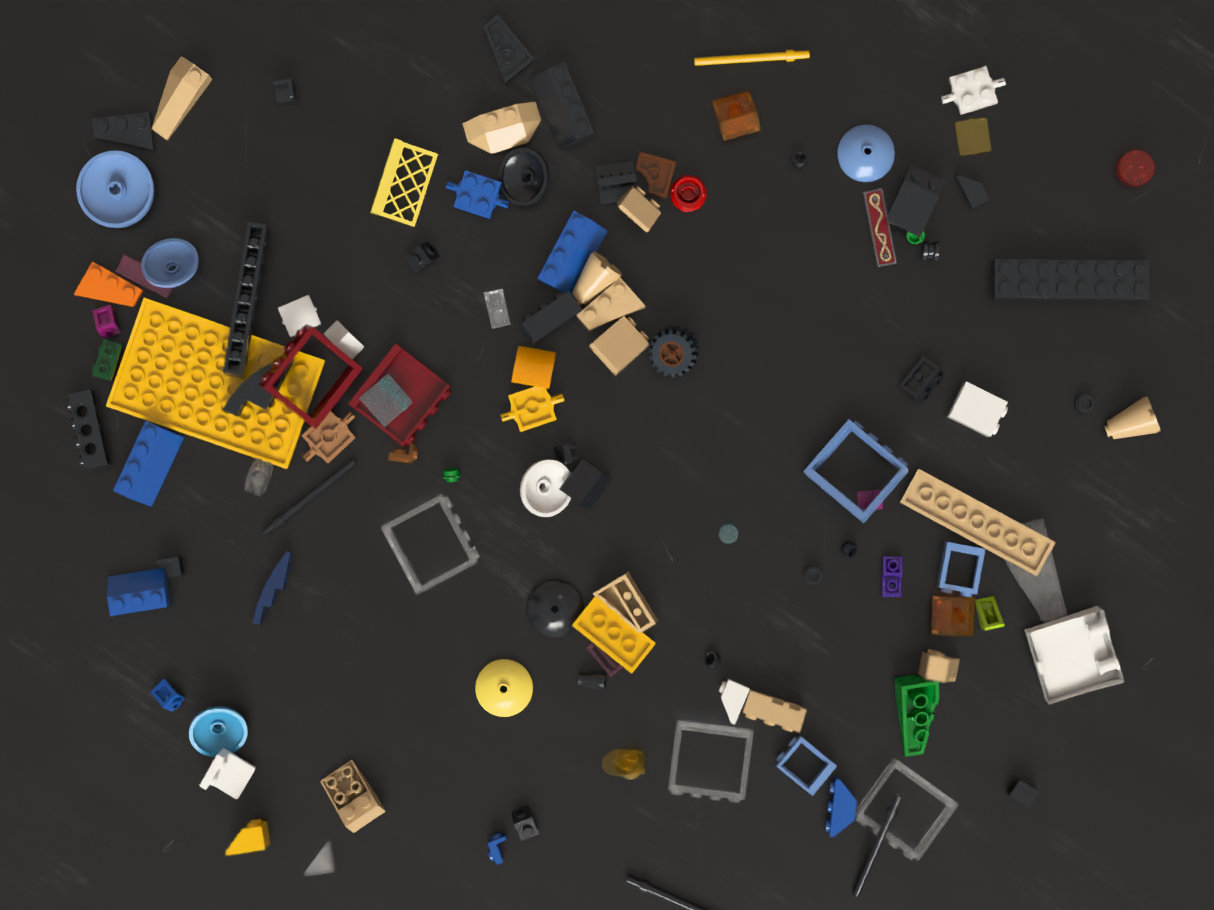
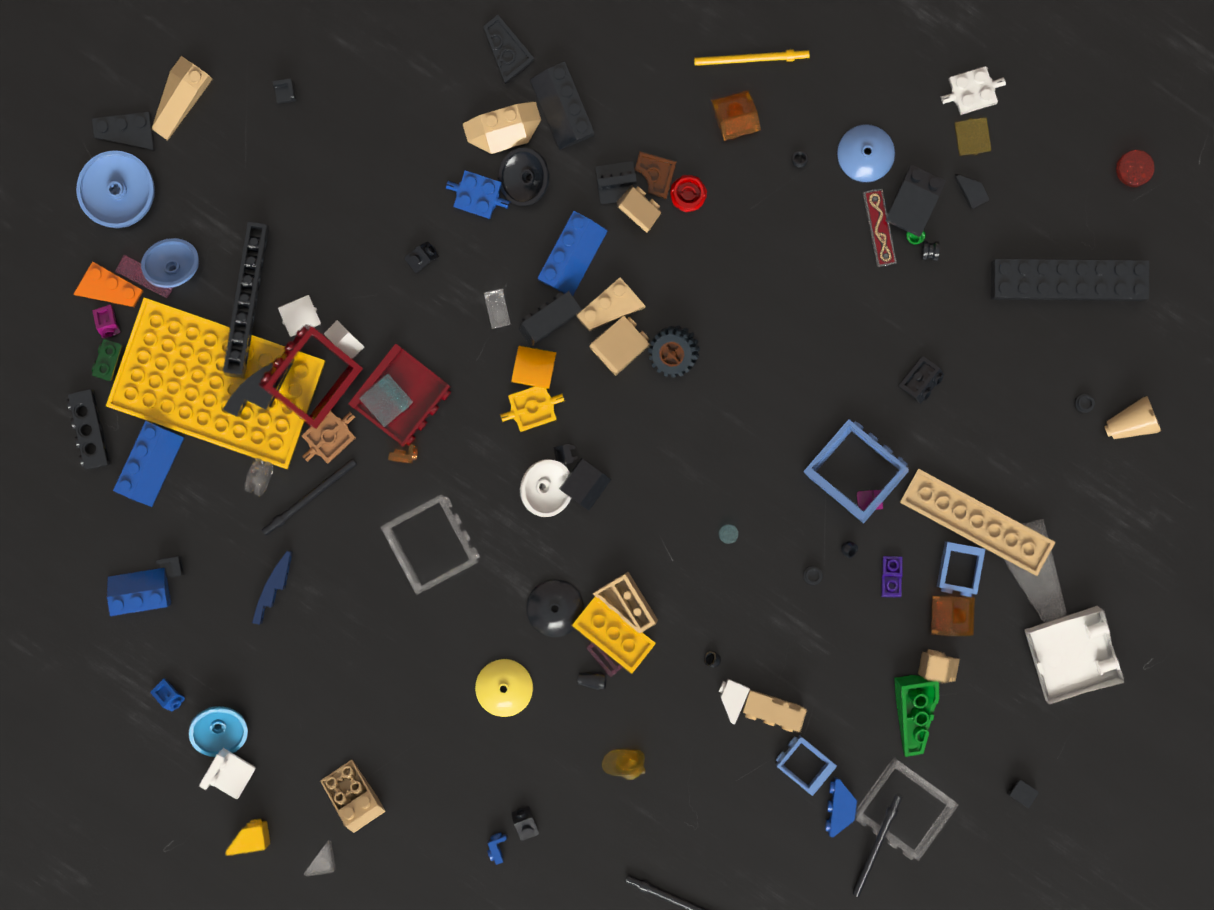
light yellow fence [370,139,438,227] -> none
green plate [442,468,461,482] -> none
tan cone [572,252,622,305] -> none
clear window [668,720,754,803] -> none
white brick [947,382,1008,437] -> none
lime slope [975,596,1004,630] -> none

